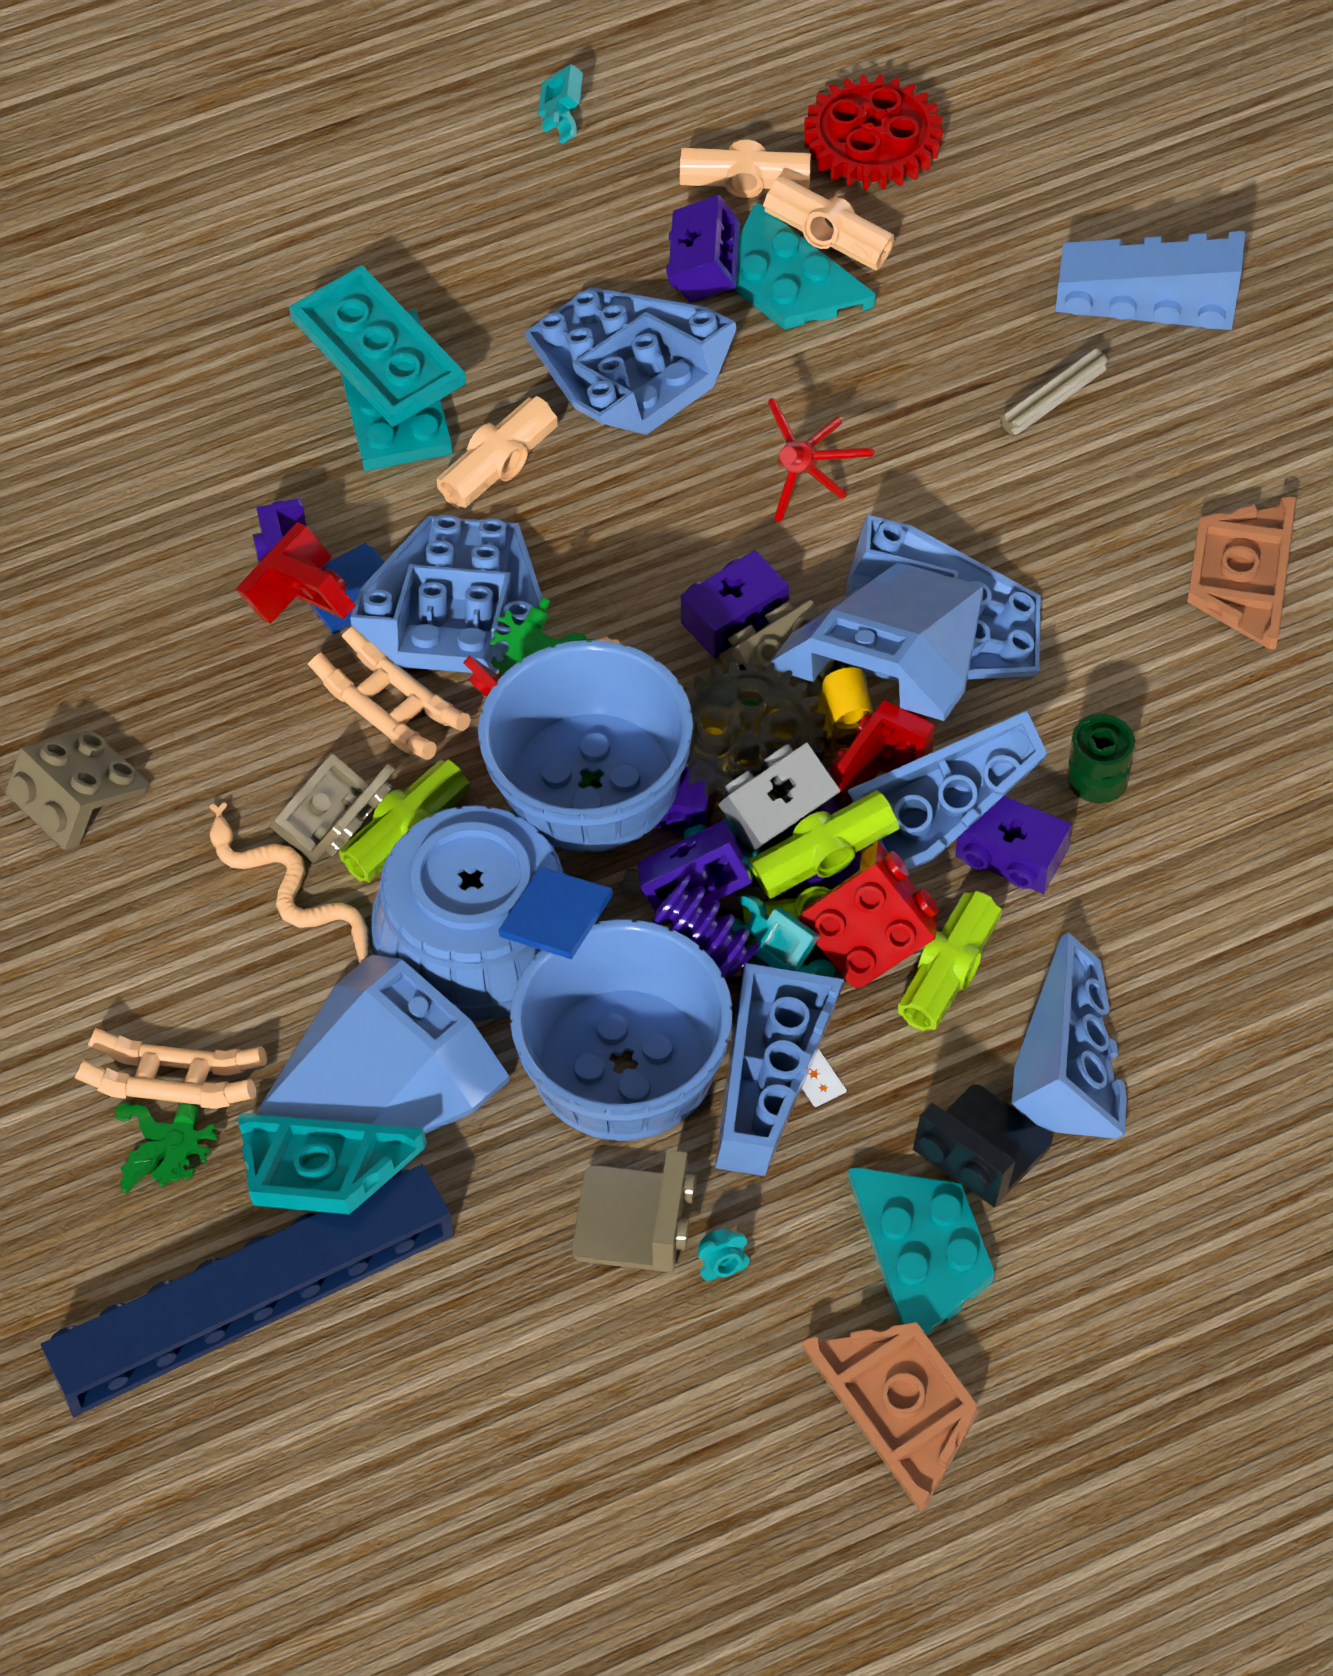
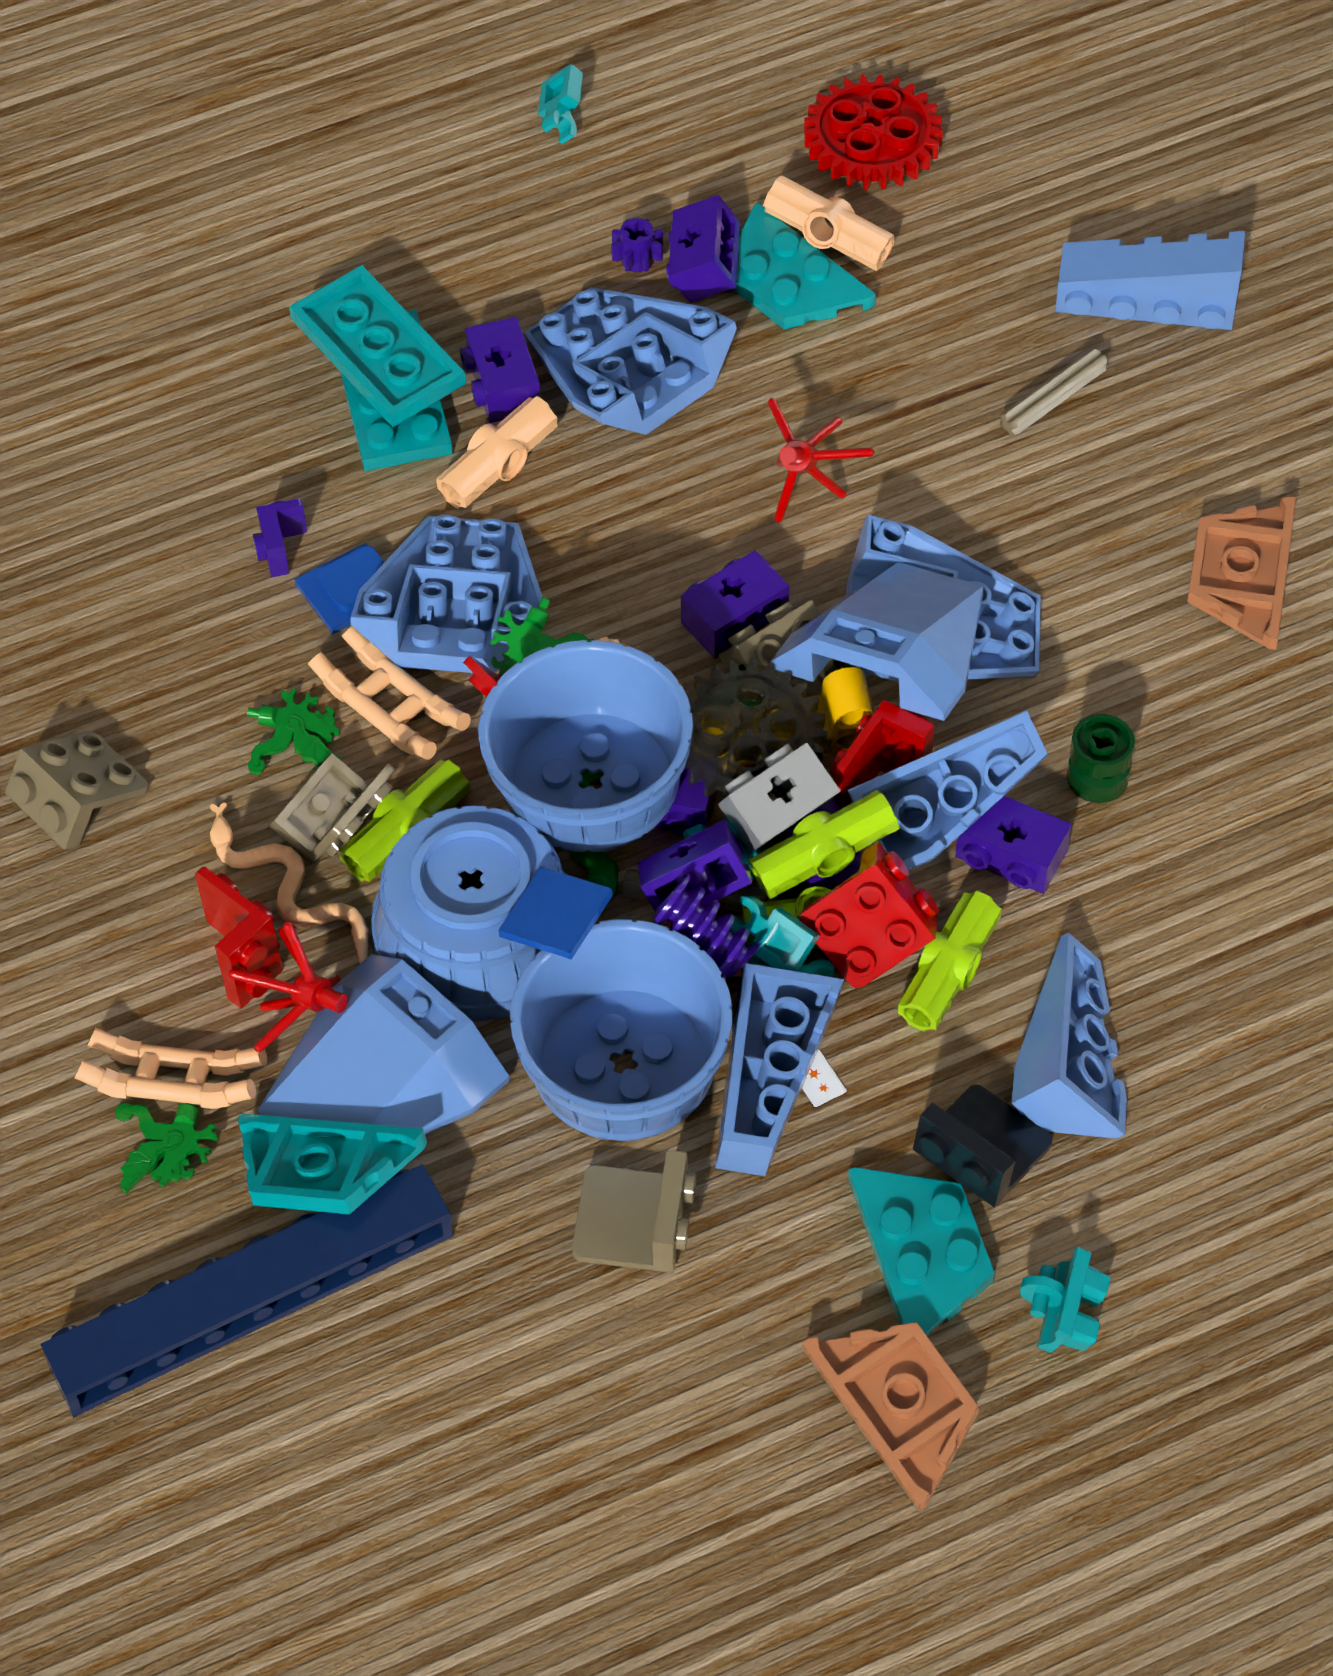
red bracket [235,522,356,624] -> none
light nougat piece [680,140,811,198] -> none
teal plate [697,1229,750,1281] -> none
none -> red bracket [195,866,283,1009]
none -> red plant [228,922,348,1053]
none -> green piece [247,688,342,775]
none -> dark purple brick [460,317,541,423]
none -> green arm [570,851,619,900]
none -> dark purple gear [611,218,663,272]
none -> teal hips [1019,1247,1111,1353]

